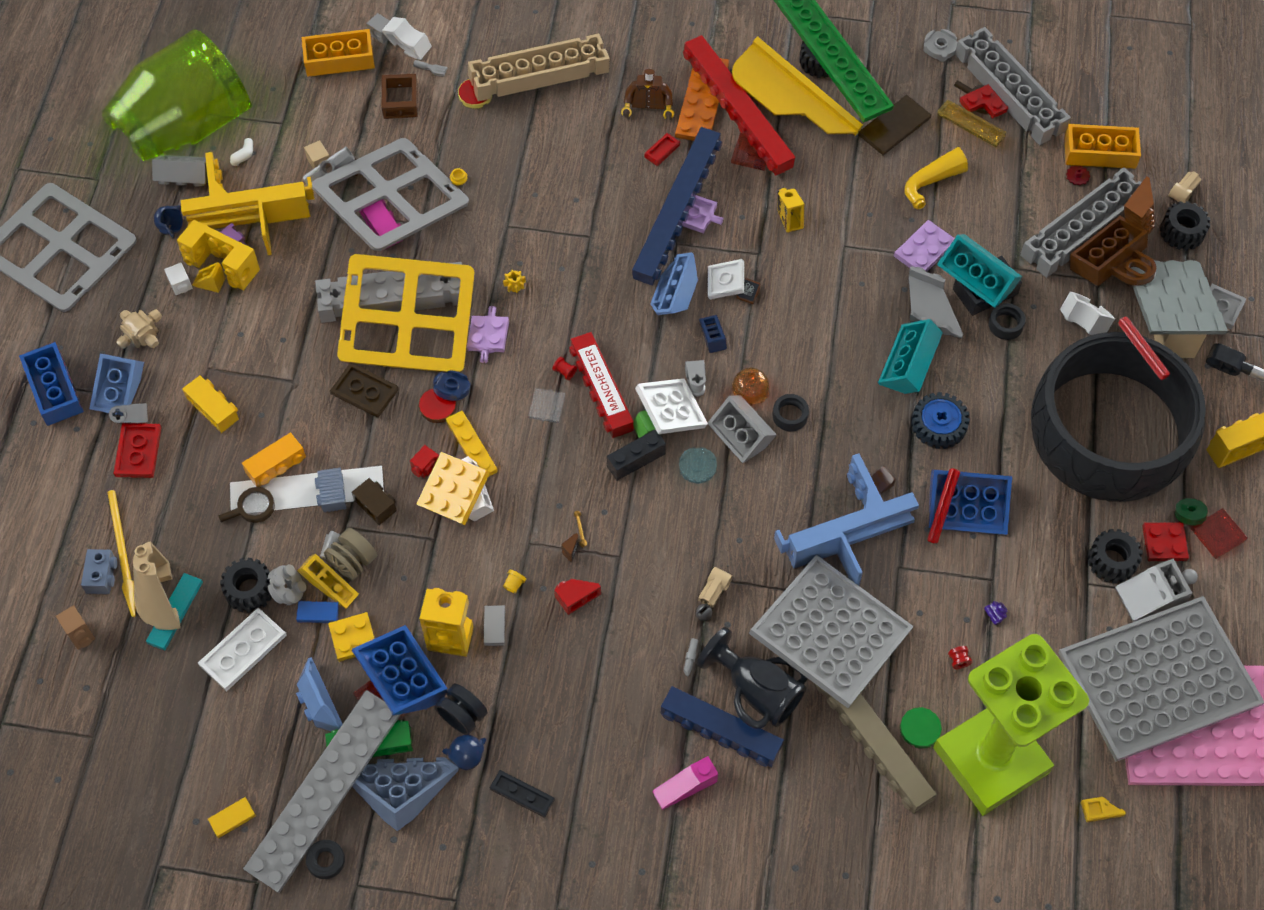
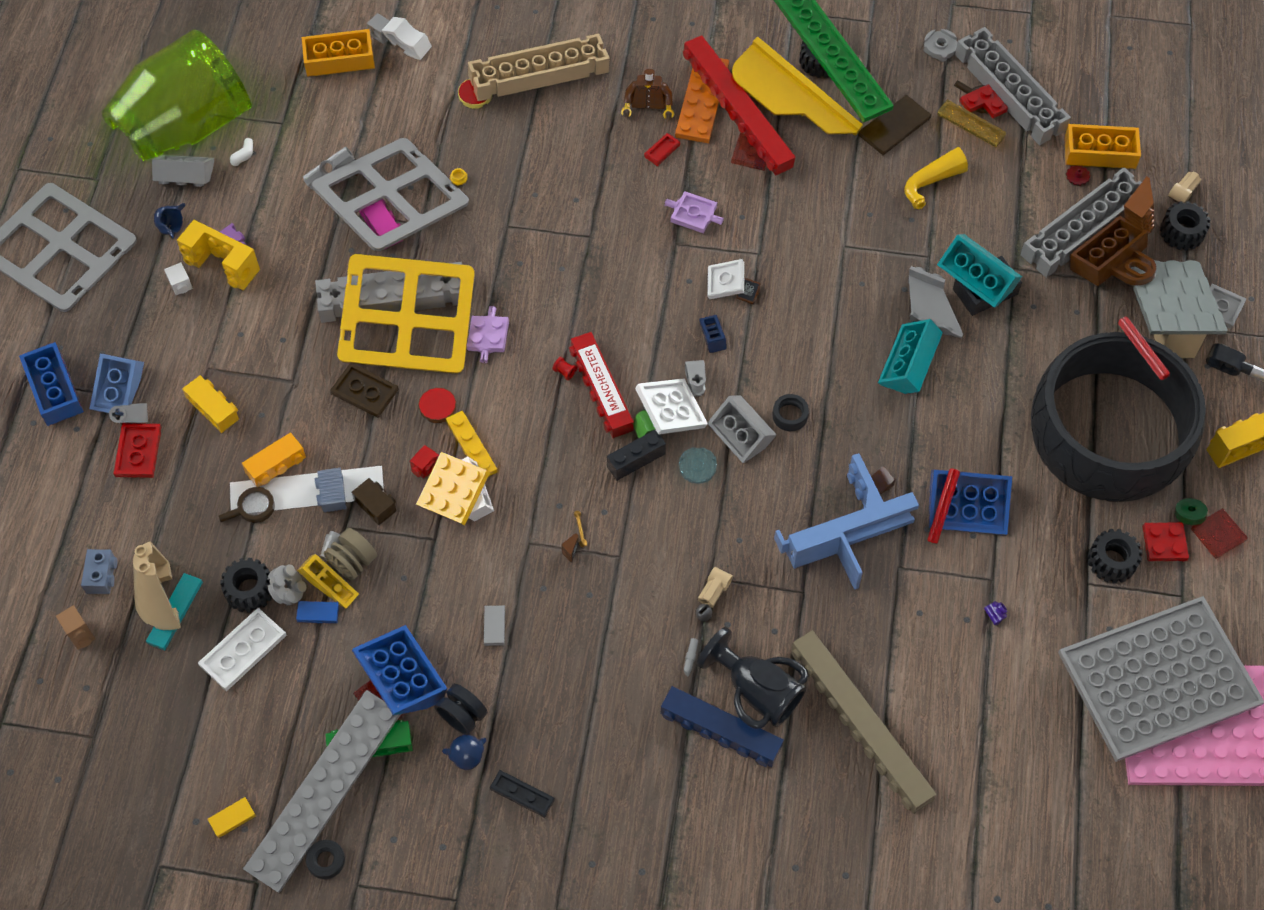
yellow piece [107,490,136,617] -> none
tan piece [116,309,162,349] -> none
yellow piece [181,152,315,255] -> none
yellow slope [192,262,226,293] -> none
medium blue wedge [296,657,343,731] -> none
tan brick [304,140,332,169] -> none
yellow plate [328,612,375,662] -> none
sand blue slope [352,757,459,831] -> none
reddish brown window [382,74,418,119] -> none
light grey piece [413,60,448,77] -> none
yellow plate [419,588,474,657] -> none
dark blue tile [433,370,471,401] -> none
yellow gear [503,270,526,293] -> none
yellow piece [503,569,527,594] -> none
clear piece [528,388,566,423] -> none
red slope [554,579,601,615] -> none
dark blue brick [632,127,723,286] -> none
medium blue wedge [651,252,698,315] -> none
slope [652,756,718,810] -> none
clear orange cylinder [732,368,770,406] -> none
light grey plate [749,555,913,708] -> none
yellow torso [777,188,805,232] -> none
lavender plate [894,220,955,272] -> none
green tile [900,707,942,749] -> none
wheel [912,392,970,449] -> none
lime piece [933,634,1089,816] -> none
red wheel [948,646,972,669] -> none
black tyre [988,303,1026,340] -> none
white brick [1060,291,1115,335] -> none
yellow tile [1081,797,1126,822] -> none
light grey slope [1115,559,1198,622] -> none

